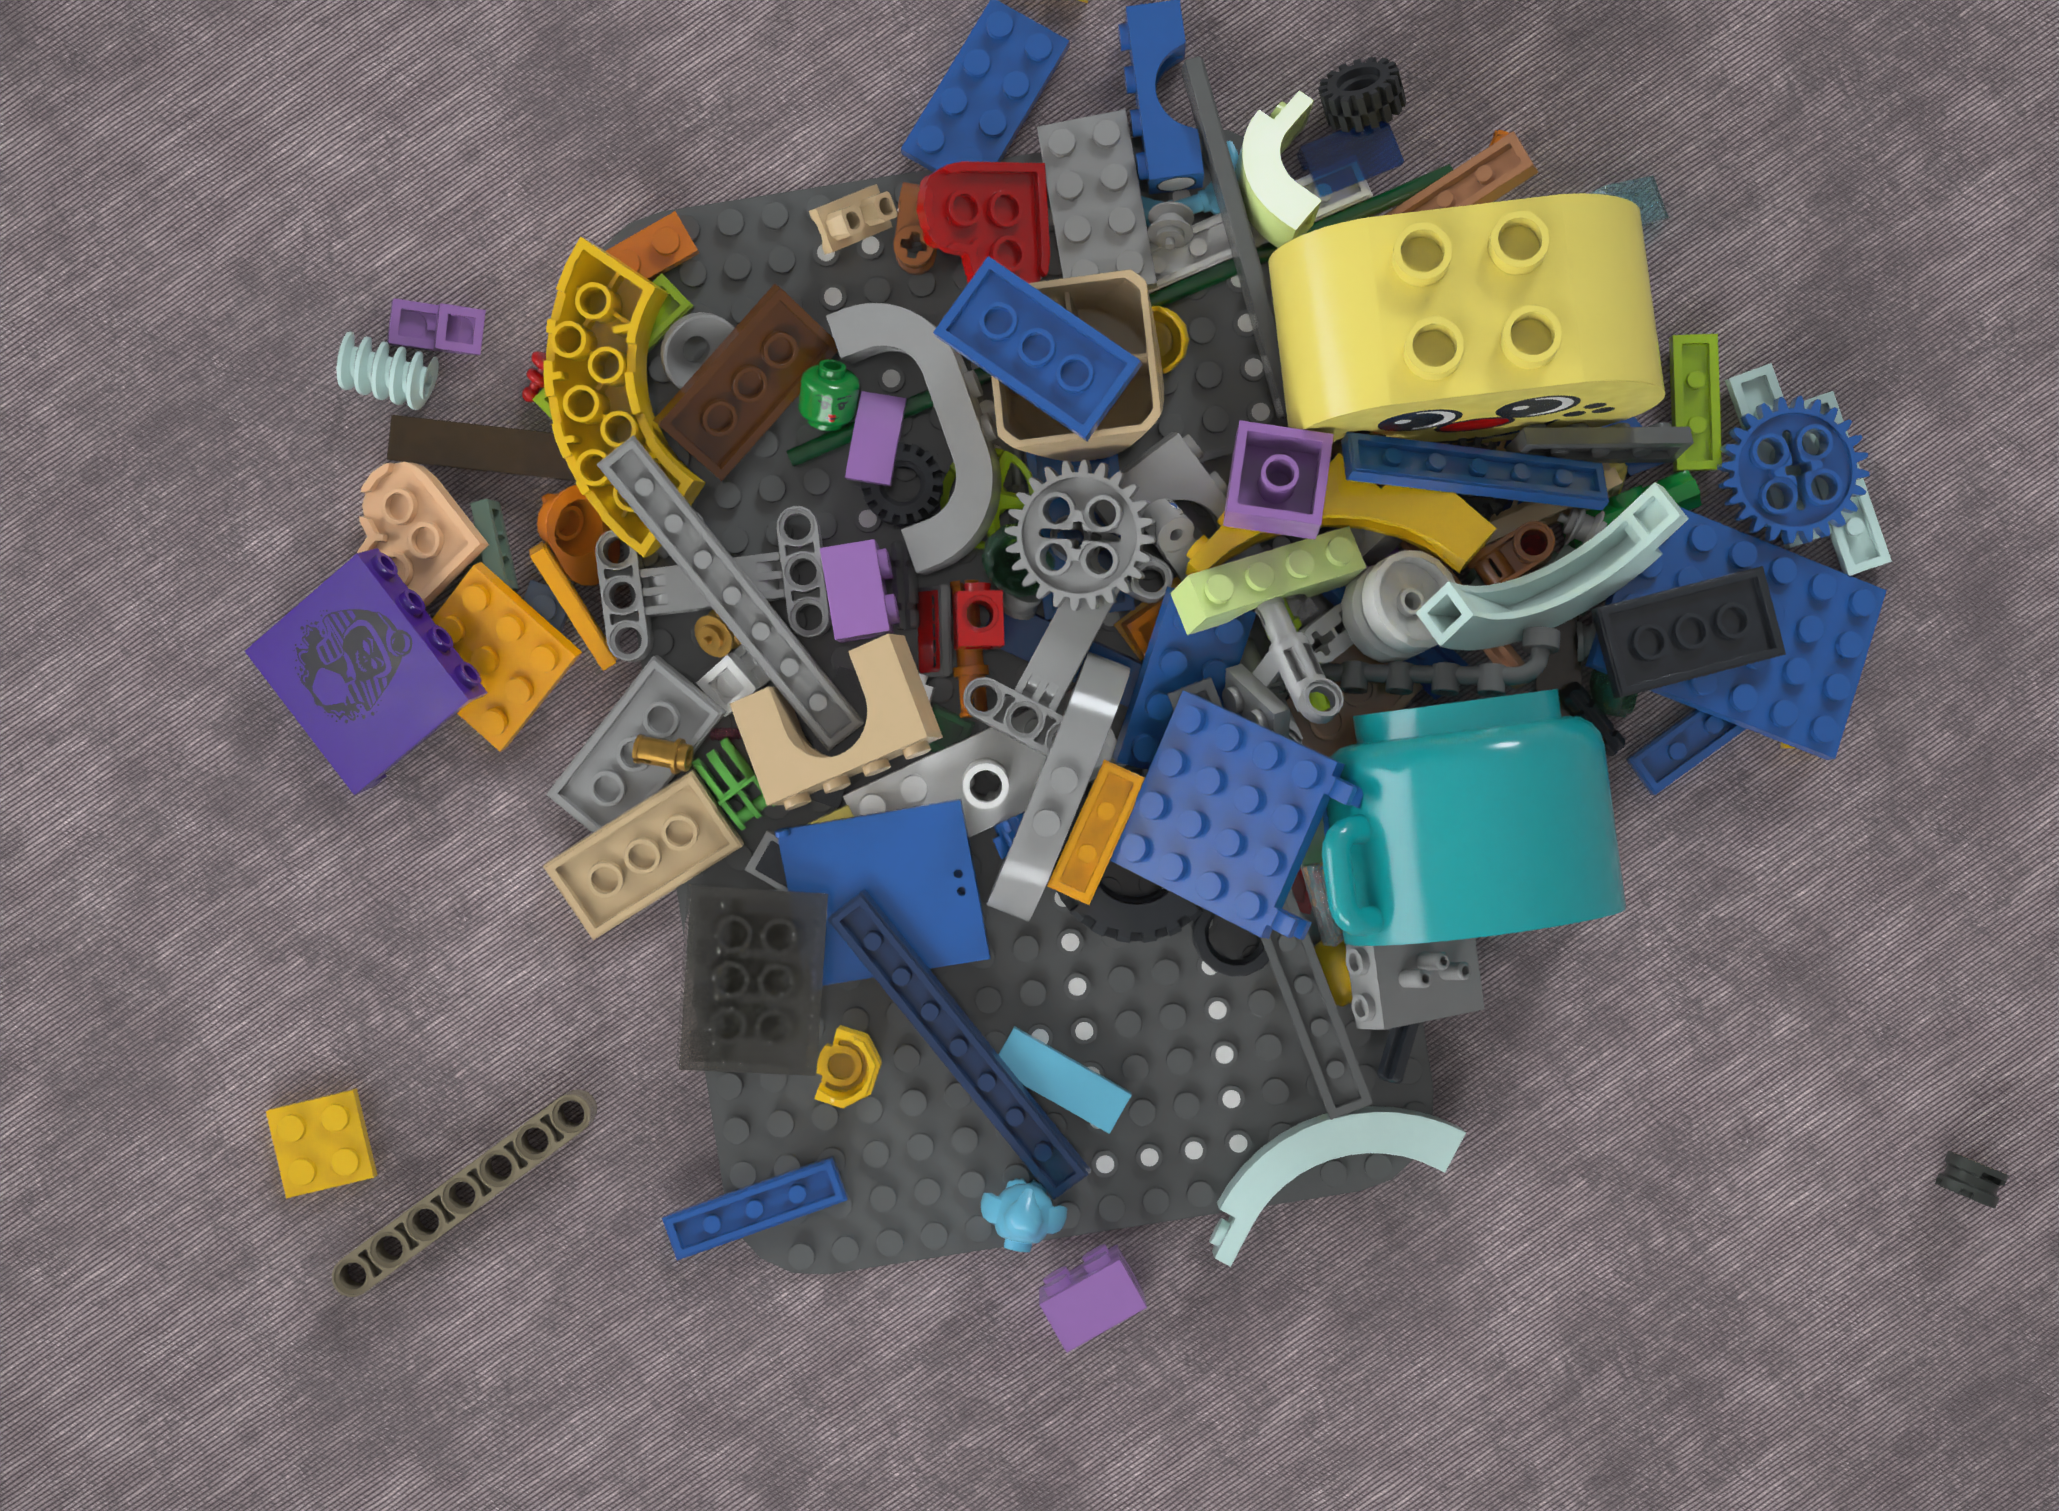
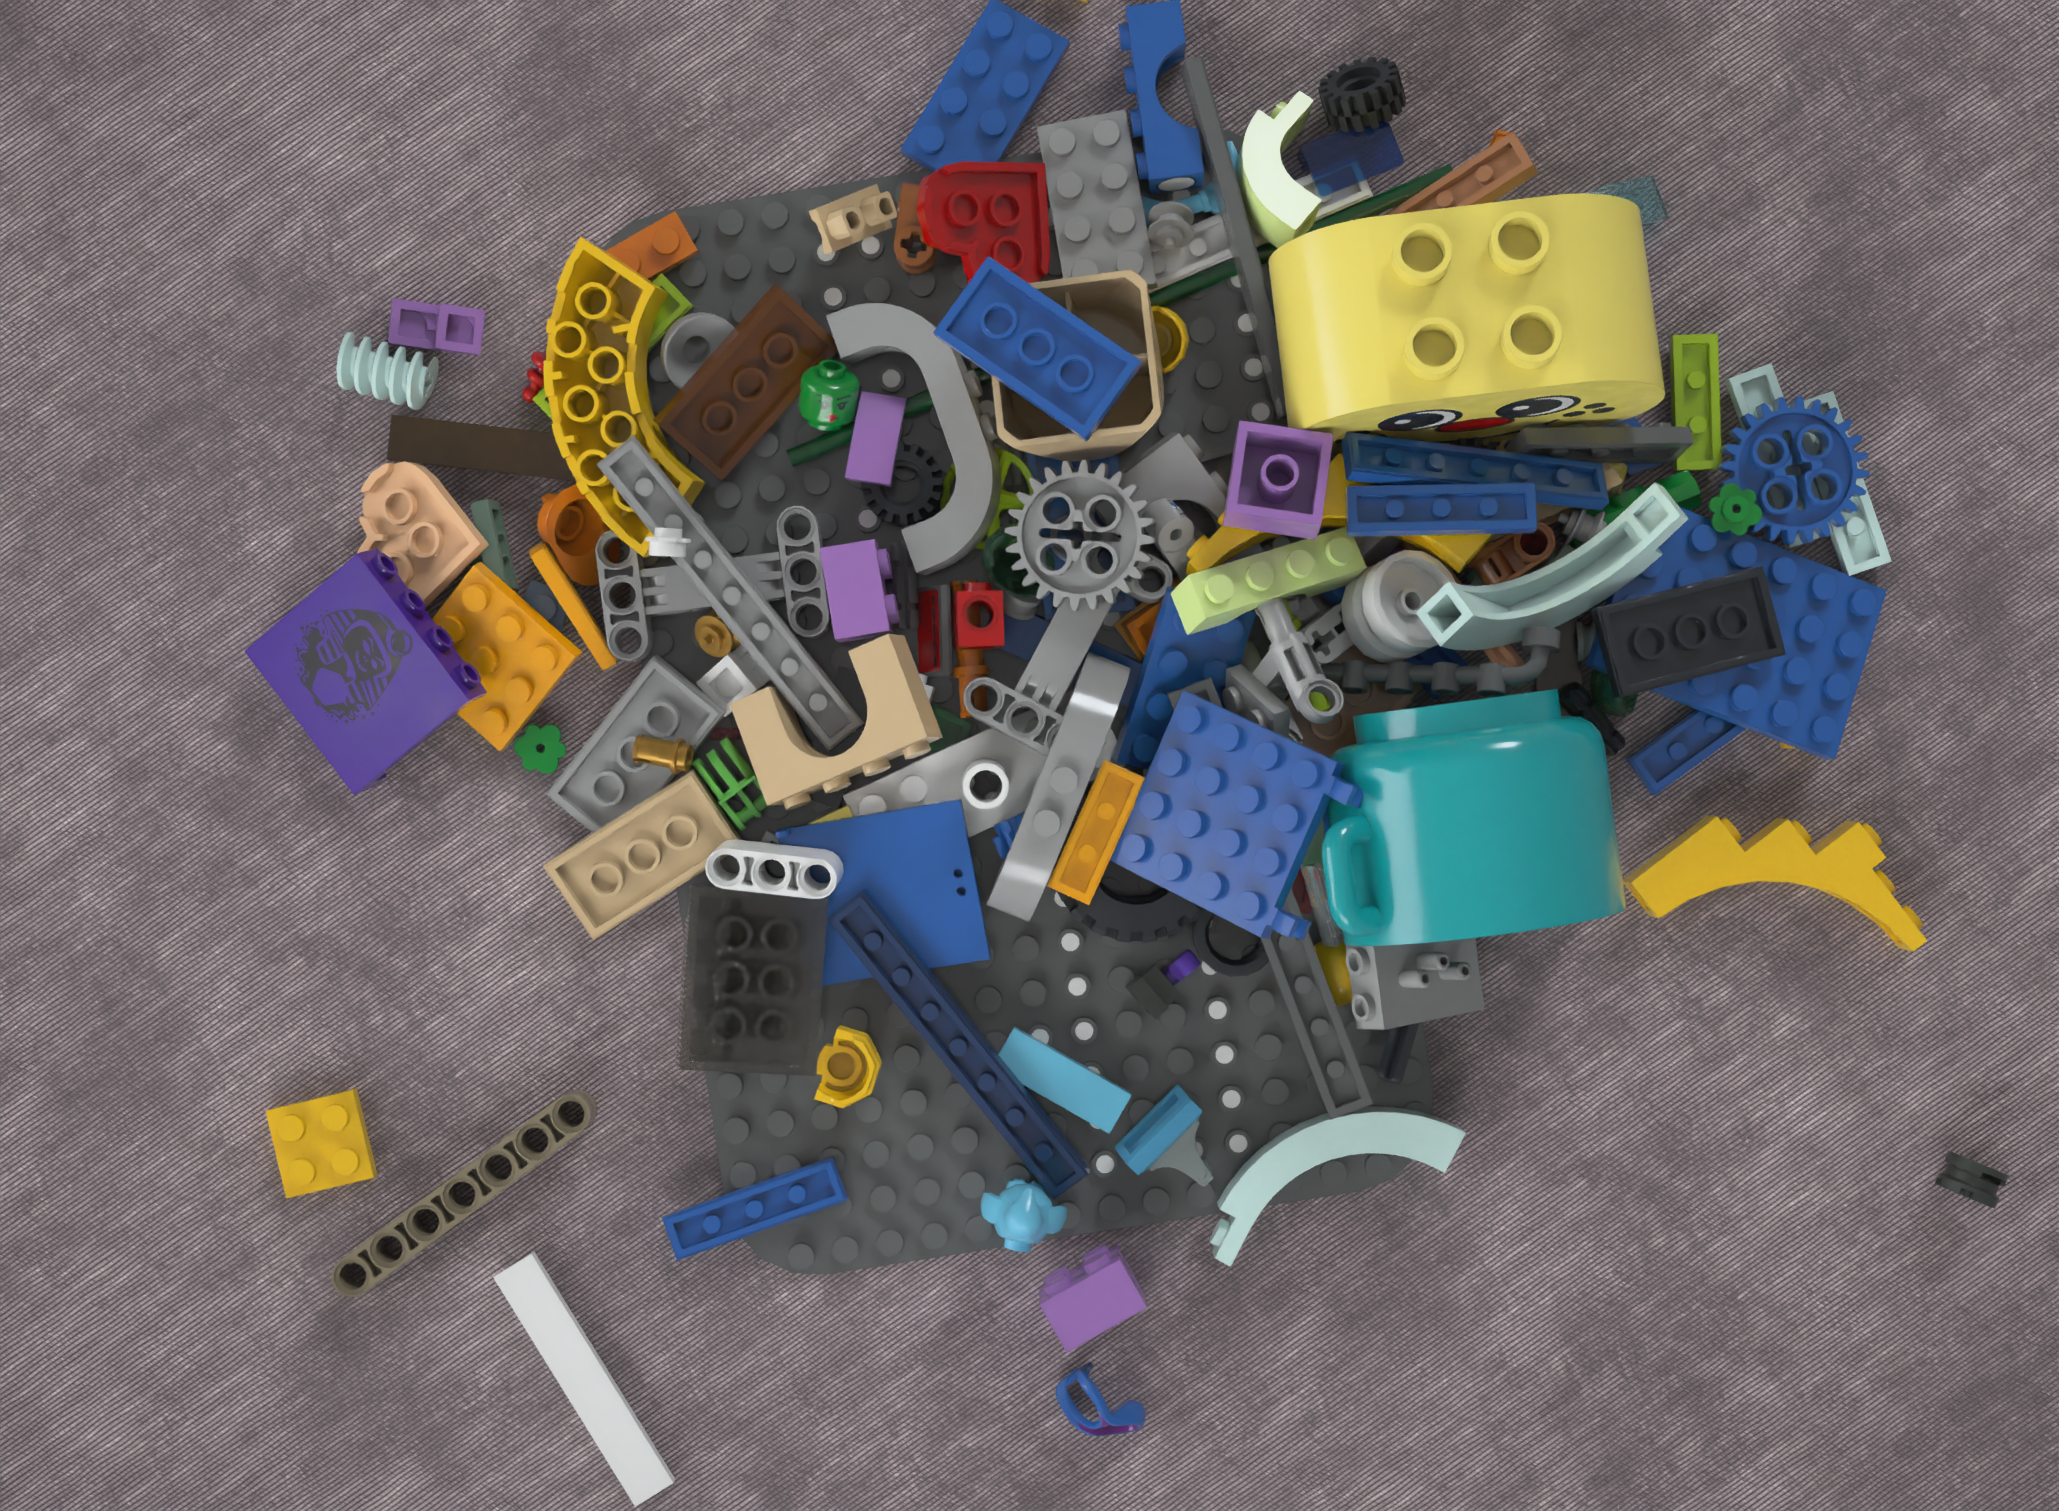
none -> white tile [493,1251,675,1507]
none -> green plant [514,724,567,774]
none -> white plate [645,527,691,557]
none -> white beam [705,839,844,899]
none -> blue piece [1056,1362,1146,1437]
none -> dark azure piece [1114,1084,1213,1187]
none -> pearl dark grey piece [1125,949,1201,1020]
none -> blue plate [1345,483,1537,537]
none -> yellow arch [1623,815,1927,952]
none -> green plant [1709,483,1762,536]

